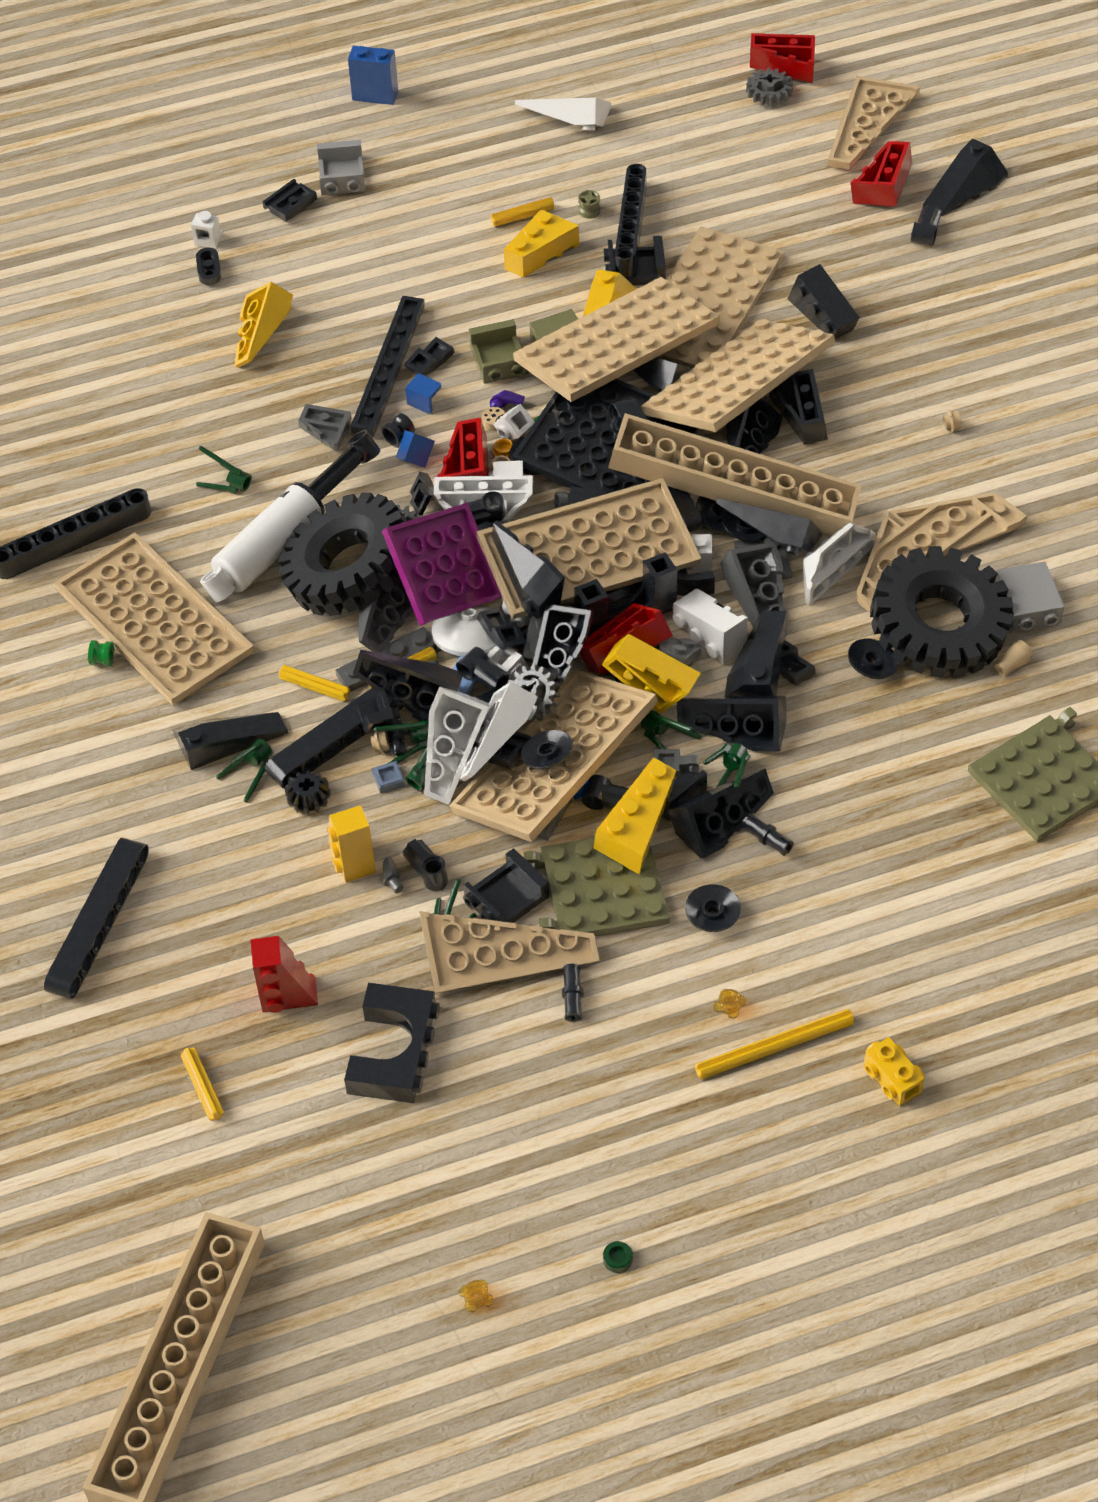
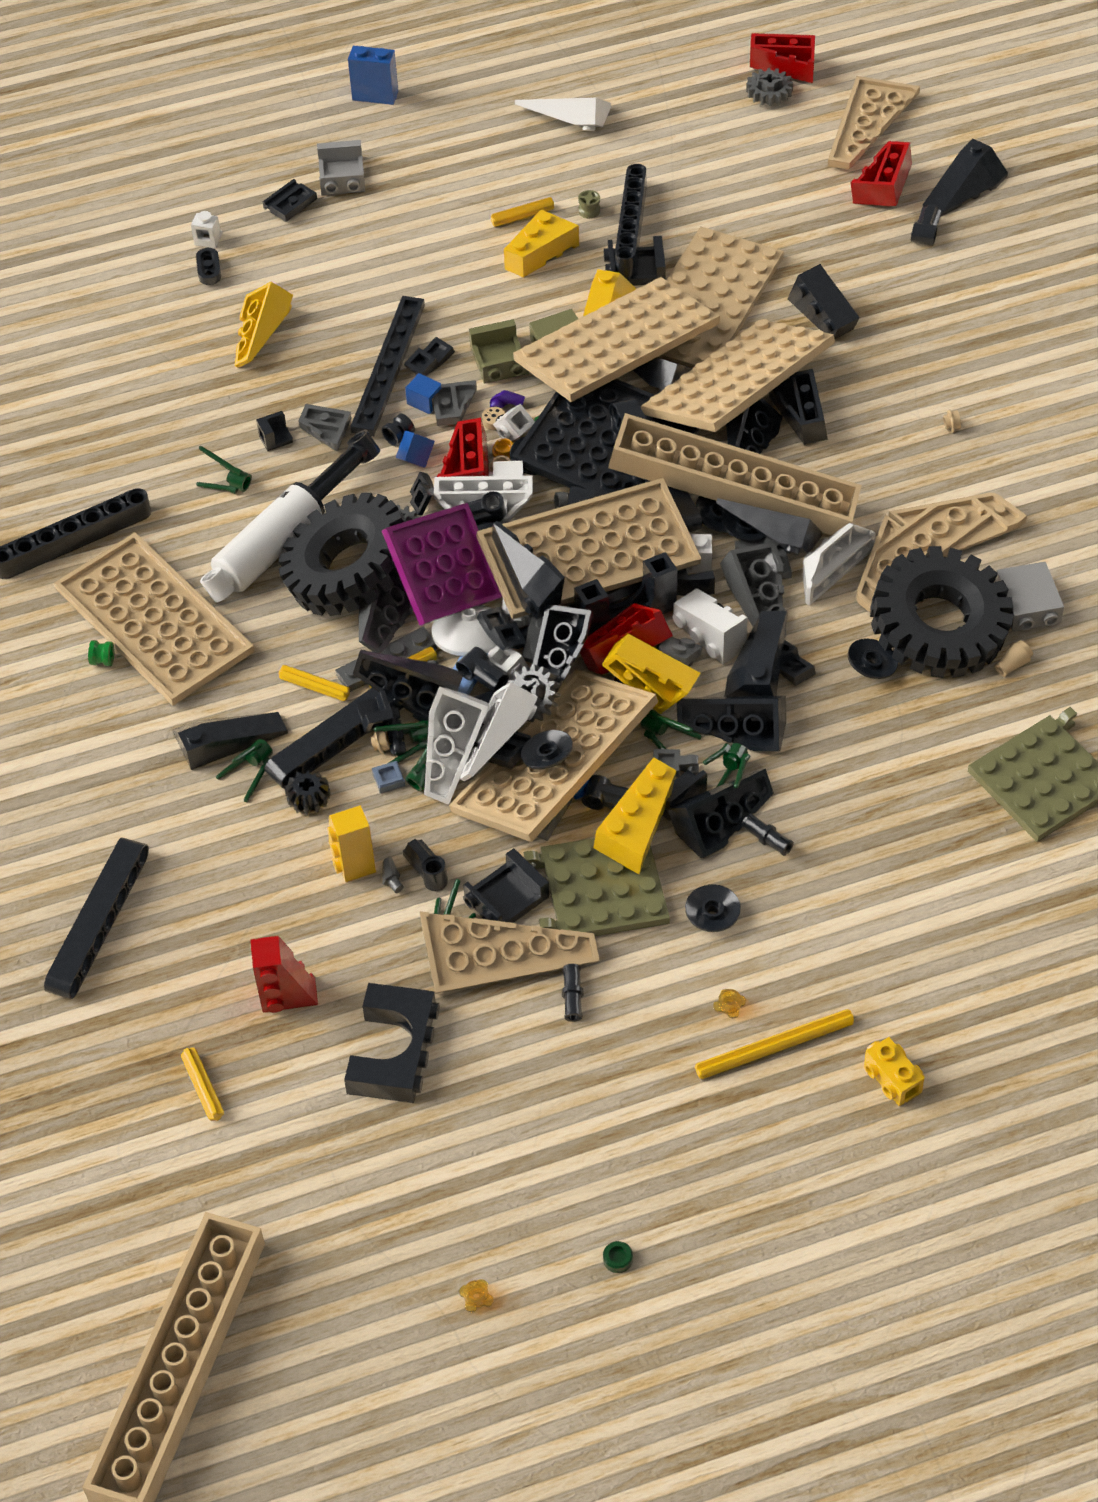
none -> black panel [256,411,293,452]
none -> dark grey wing [433,380,477,426]

